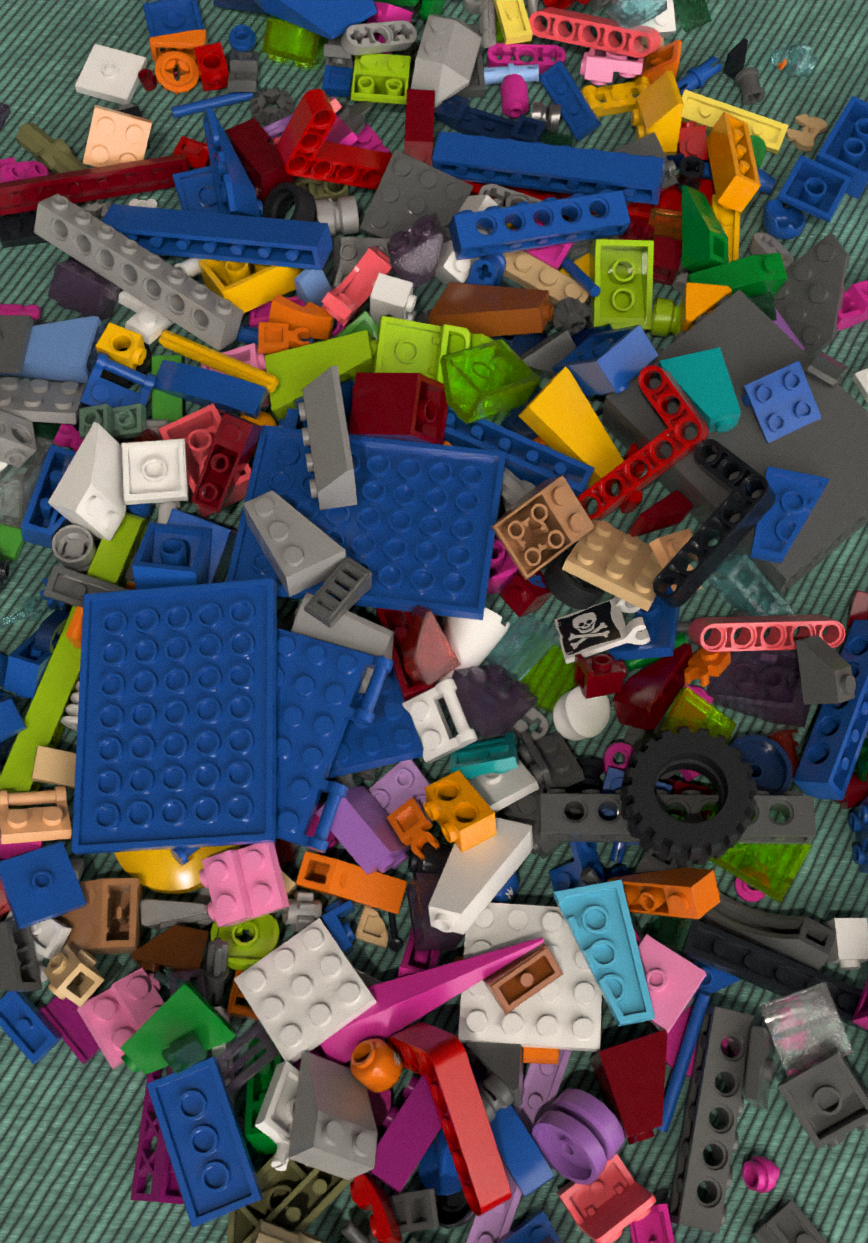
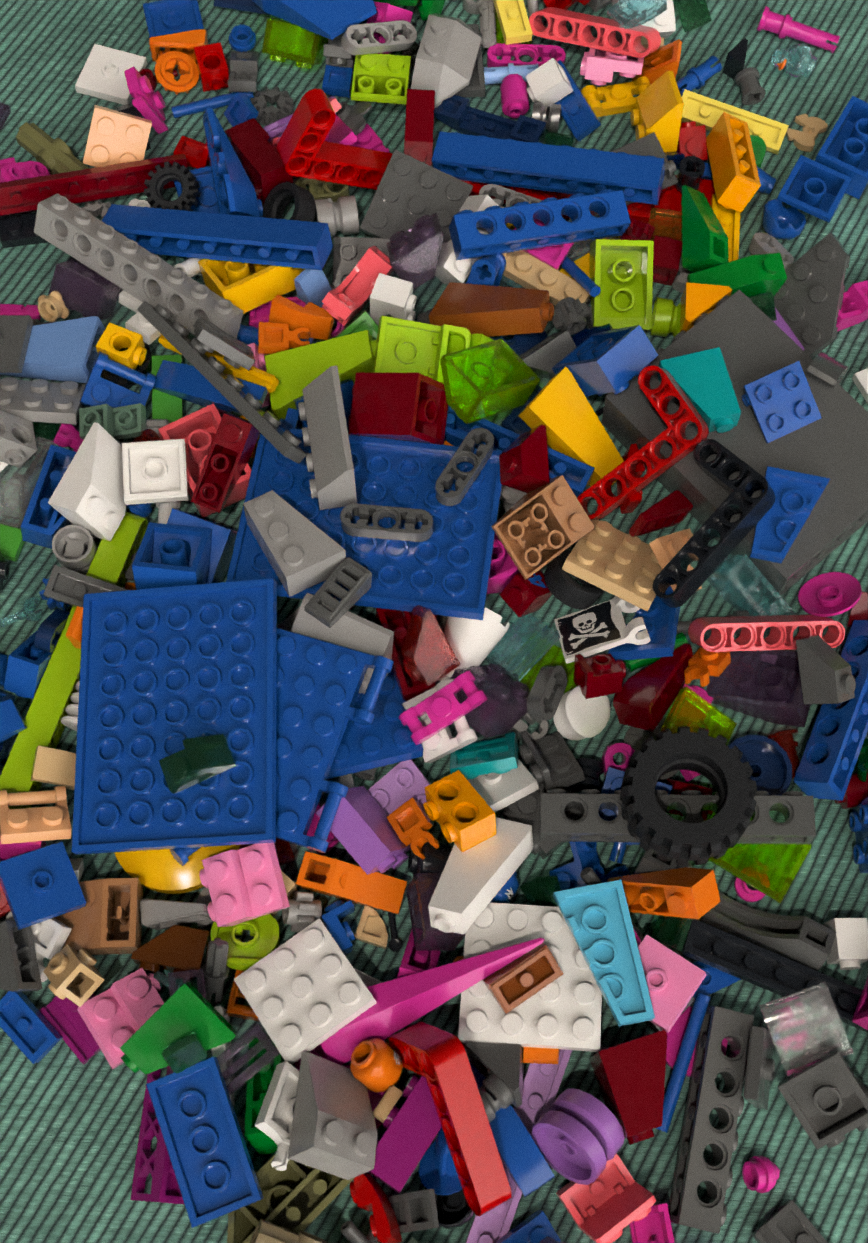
none -> tan plate [38,291,70,322]
none -> dark pink plate [124,67,168,134]
none -> dark grey plate [137,300,307,464]
none -> black tyre [144,161,201,211]
none -> clear green slope [159,734,236,794]
none -> dark grey plate [193,316,255,371]
none -> blue plate [224,92,259,127]
none -> dark grey beam [340,503,433,542]
none -> tan tile [373,1085,403,1123]
none -> dark pink plate [399,671,488,745]
none -> dark grey beam [435,428,494,506]
none -> dark red slope [499,424,550,493]
none -> clear green slope [520,875,561,907]
none -> white brick [525,58,574,106]
none -> dark grey beam [527,665,567,720]
none -> dark pink pin [757,6,840,53]
none -> dark pink dish [798,572,862,617]

